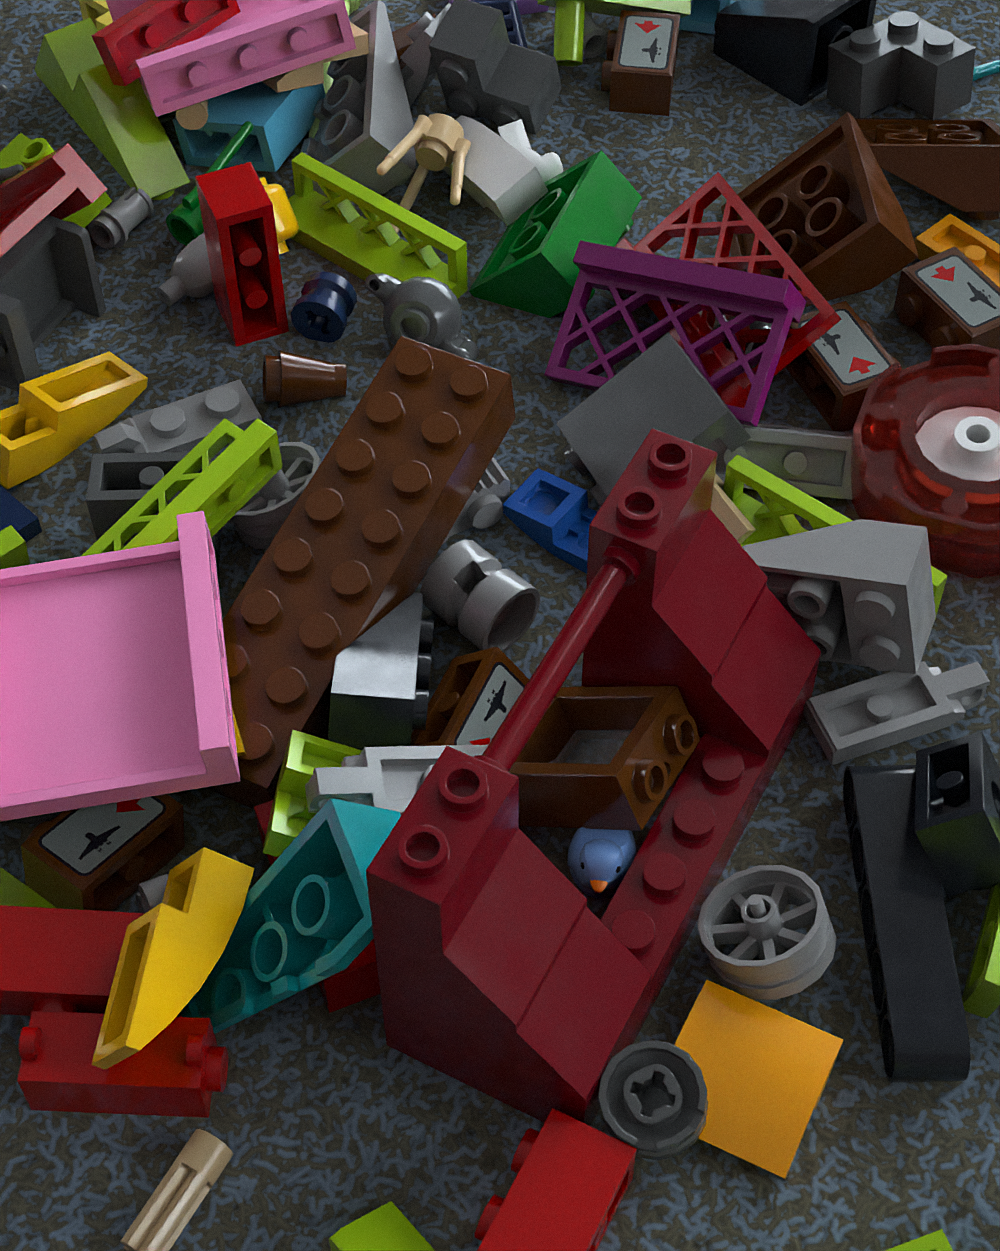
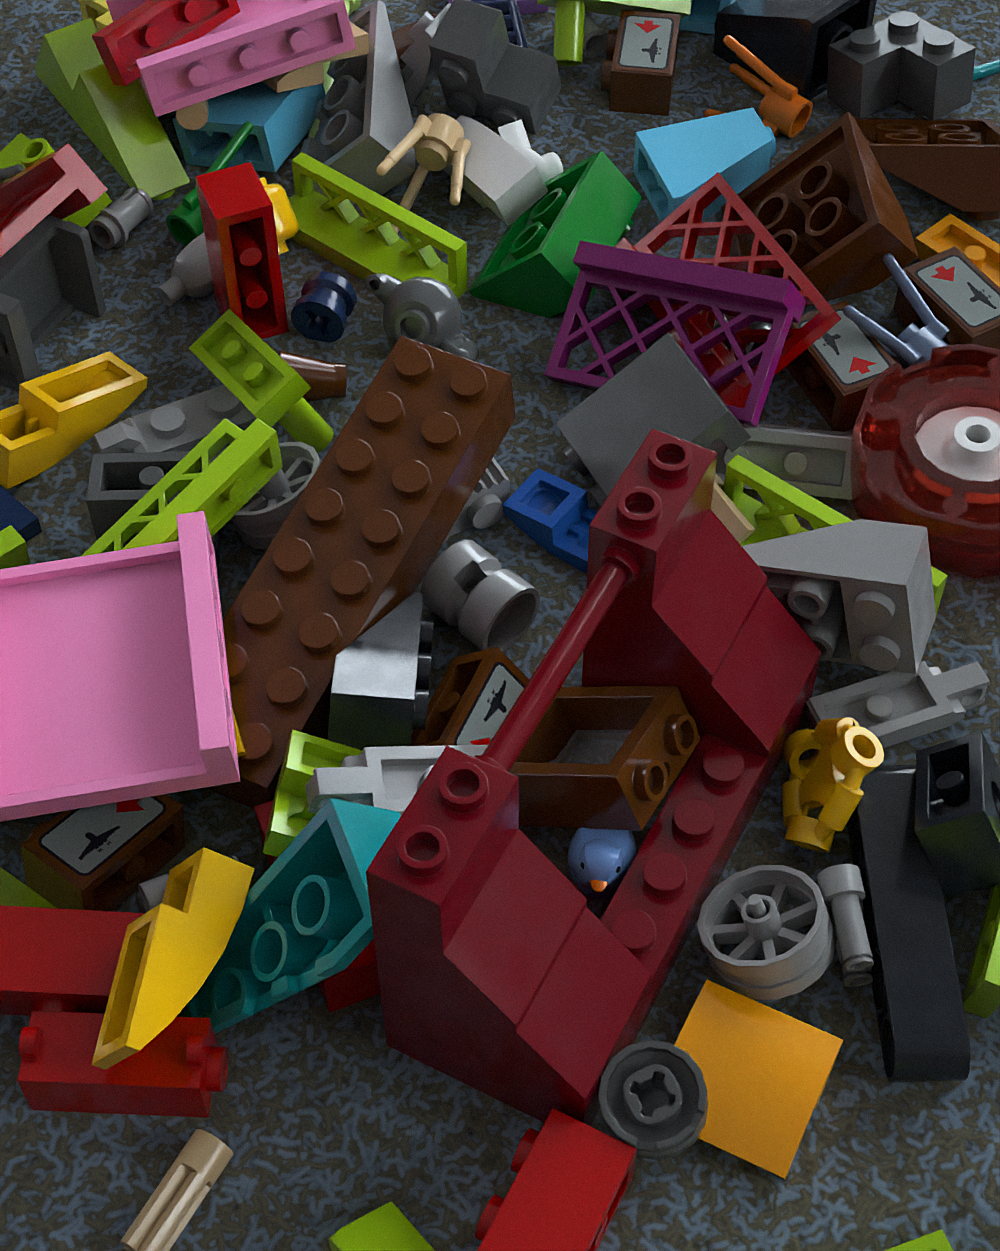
none -> lime piece [189,309,334,453]
none -> medium azure slope [633,107,776,222]
none -> orange plant [704,35,813,138]
none -> yellow piece [782,717,884,853]
none -> light grey piece [817,864,874,987]
none -> sand blue plant [843,253,952,384]

